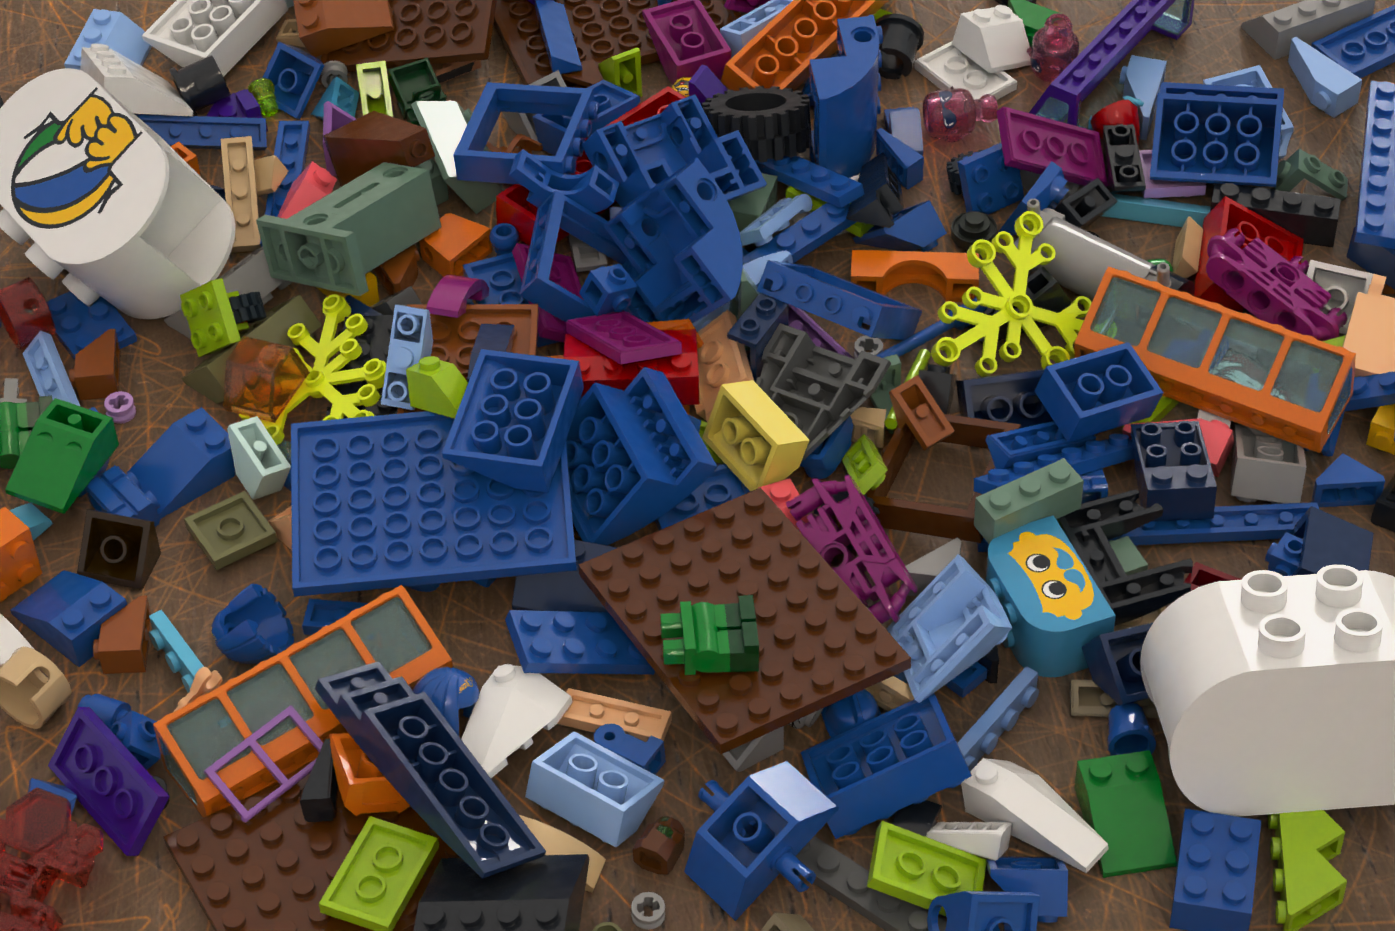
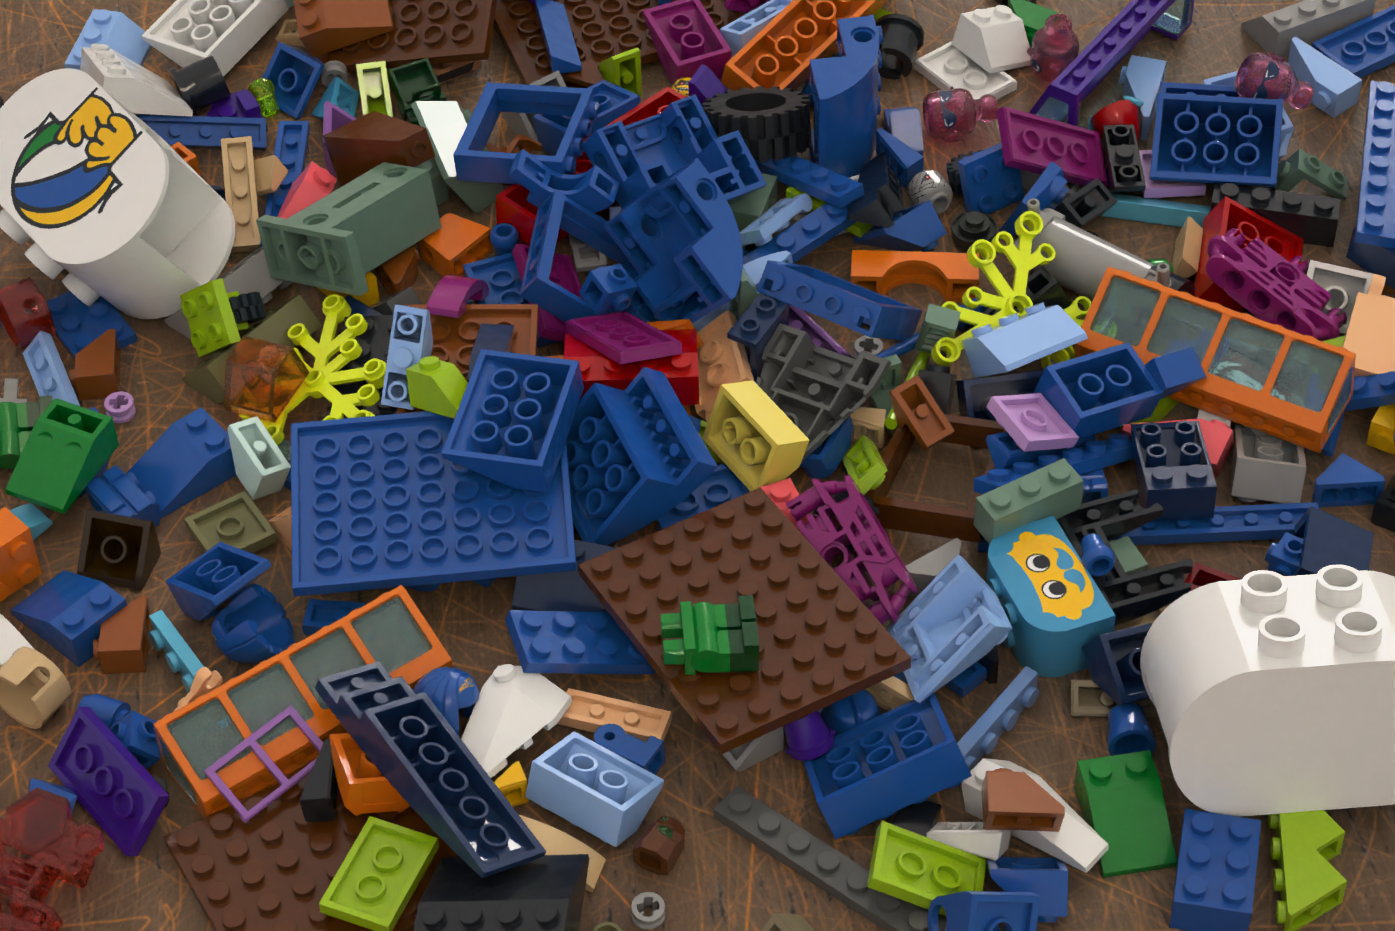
blue slope [684,761,839,921] -> none
none -> blue slope [165,542,272,621]
none -> yellow slope [494,761,529,807]
none -> dark purple piece [783,711,836,761]
none -> light grey head [907,169,953,215]
none -> sand green slope [915,303,961,358]
none -> light blue slope [962,302,1088,378]
none -> dark orange slope [981,768,1065,832]
none -> lavender plate [986,393,1079,452]
none -> blue piece [1081,533,1115,576]
none -> blue slope [1145,347,1207,400]
none -> clear pink piece [1234,51,1313,110]

